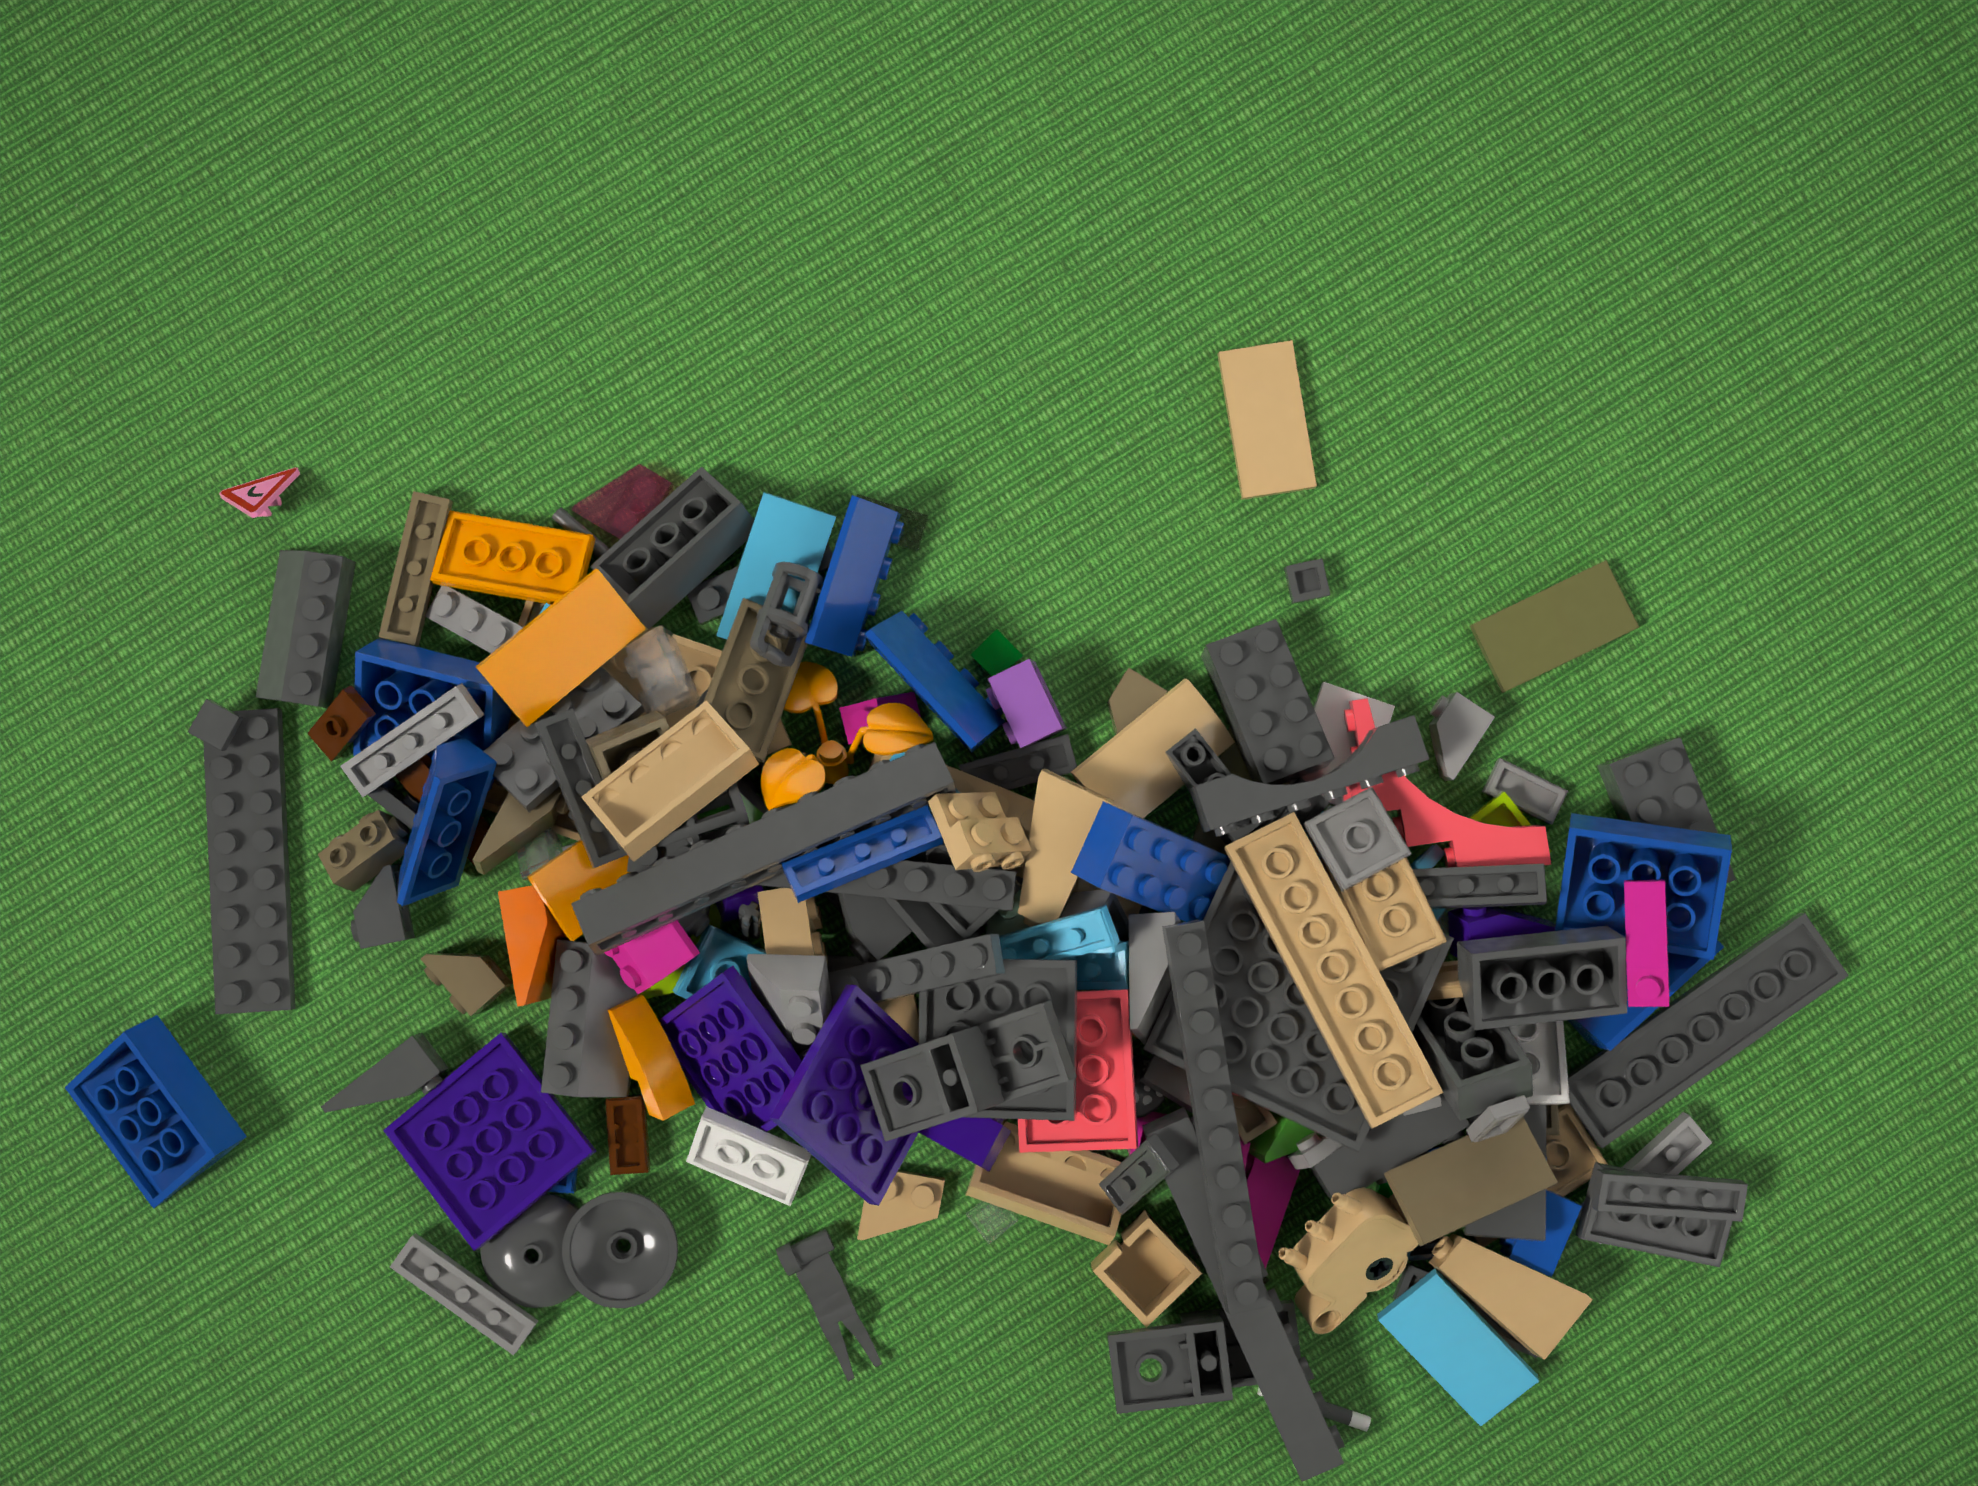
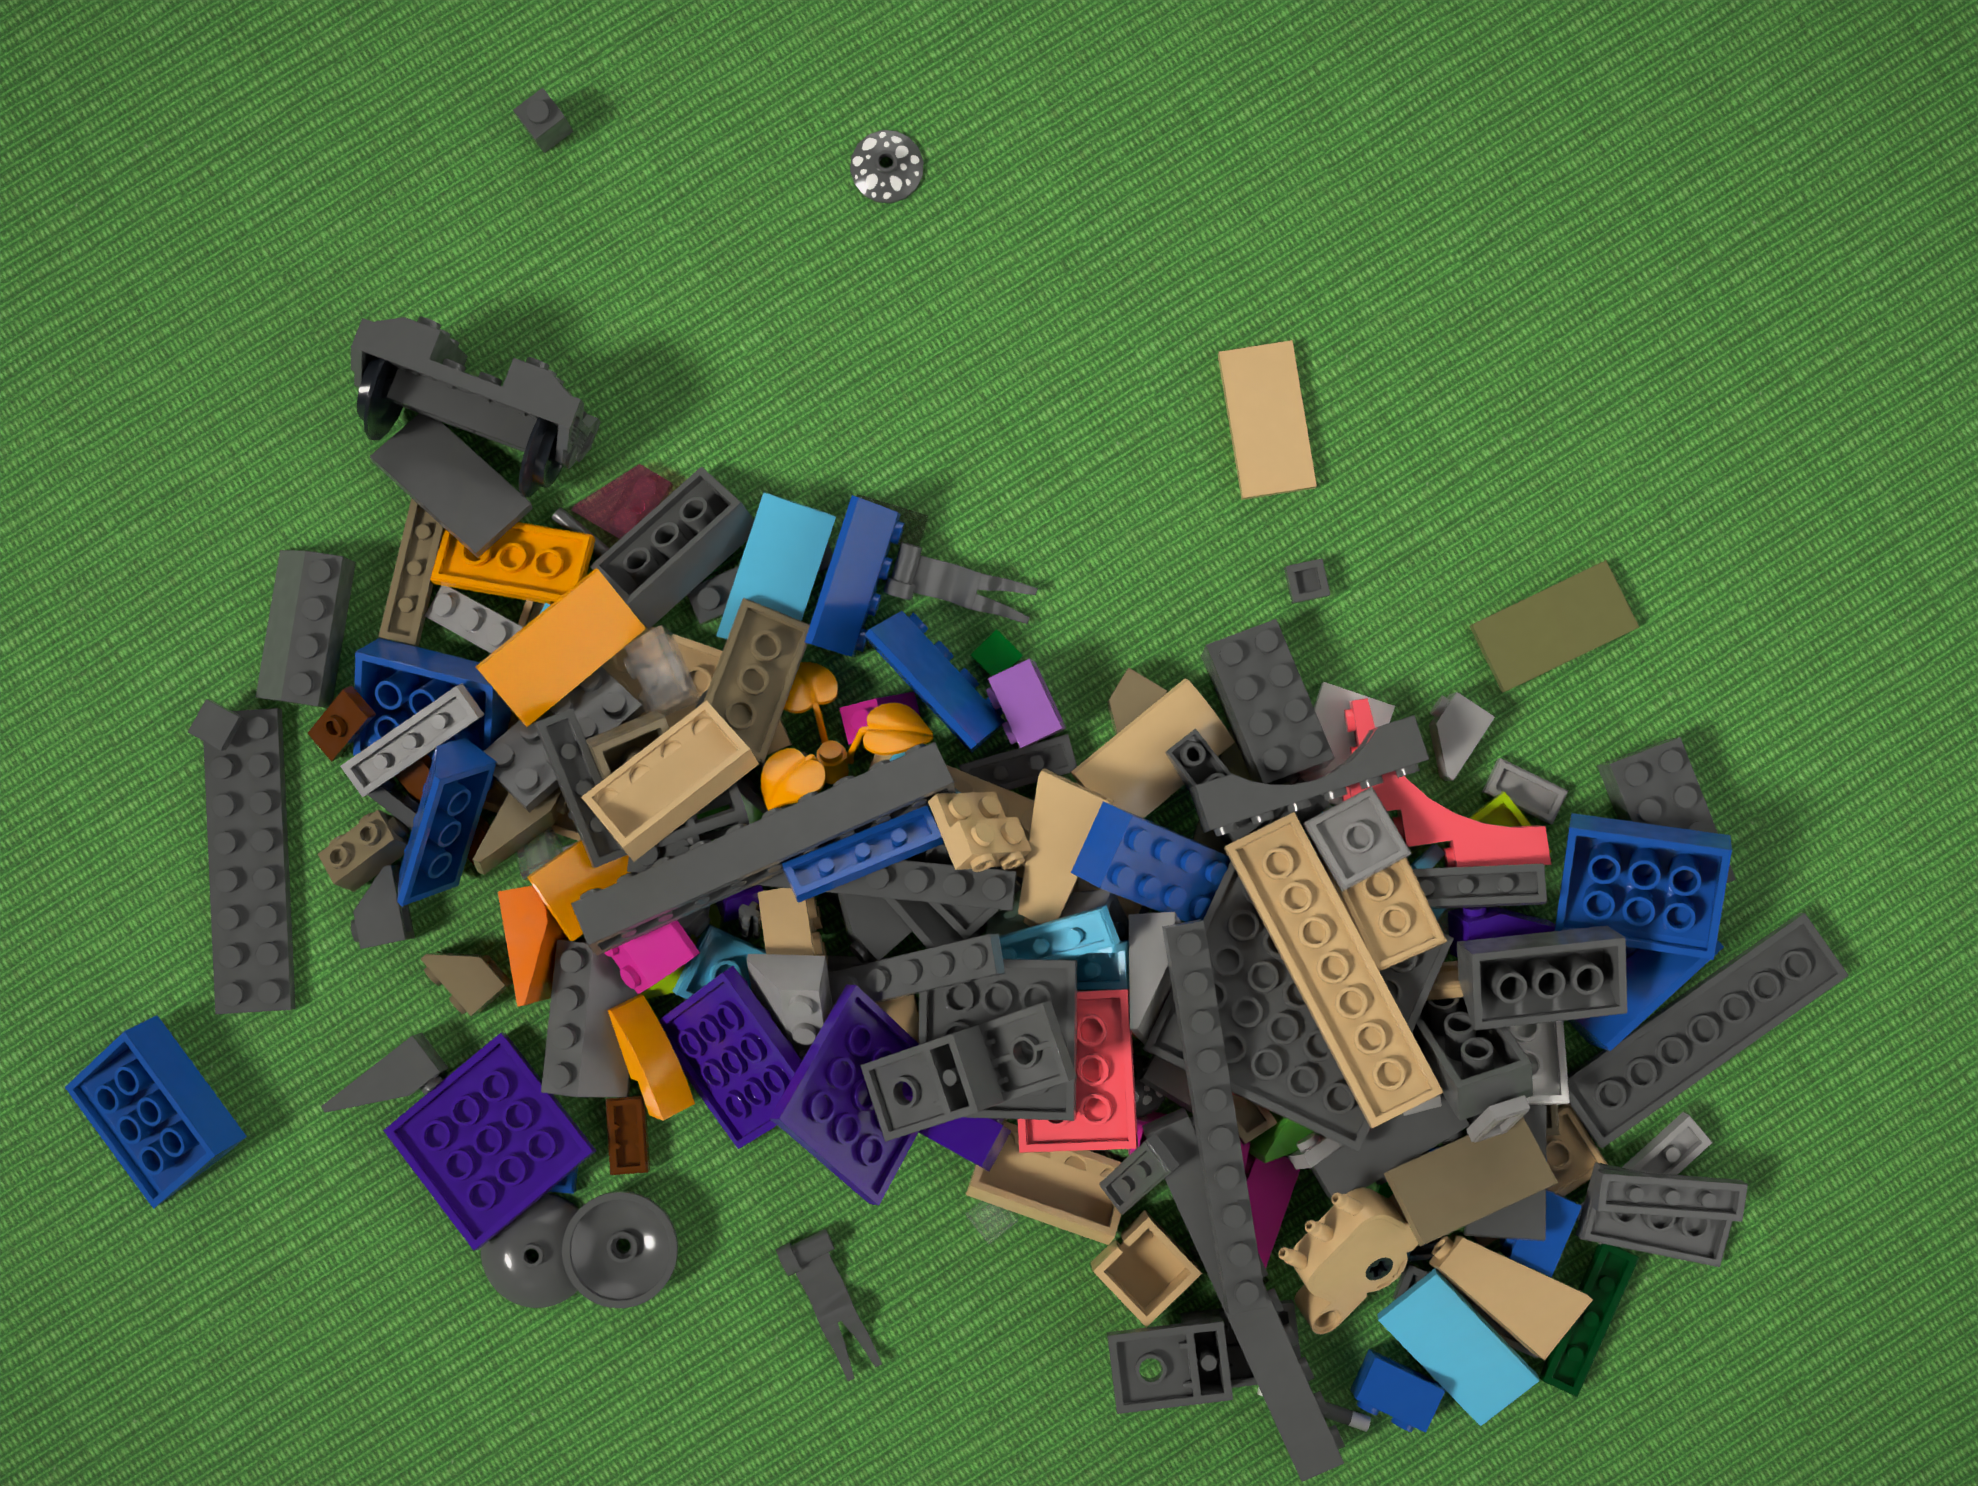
bright pink piece [219,467,300,518] -> none
light grey plate [390,1233,539,1356] -> none
white tile [686,1106,812,1206] -> none
dark grey piece [750,562,824,667] -> none
tan wing [857,1170,945,1240] -> none
dark pink slope [1624,880,1670,1007] -> none
none -> dark grey piece [351,316,601,498]
none -> dark grey tile [370,413,533,558]
none -> dark grey brick [513,88,574,153]
none -> dark grey dish [850,130,924,204]
none -> dark grey flag [883,542,1038,624]
none -> blue brick [1350,1348,1445,1433]
none -> dark green plate [1539,1244,1640,1397]

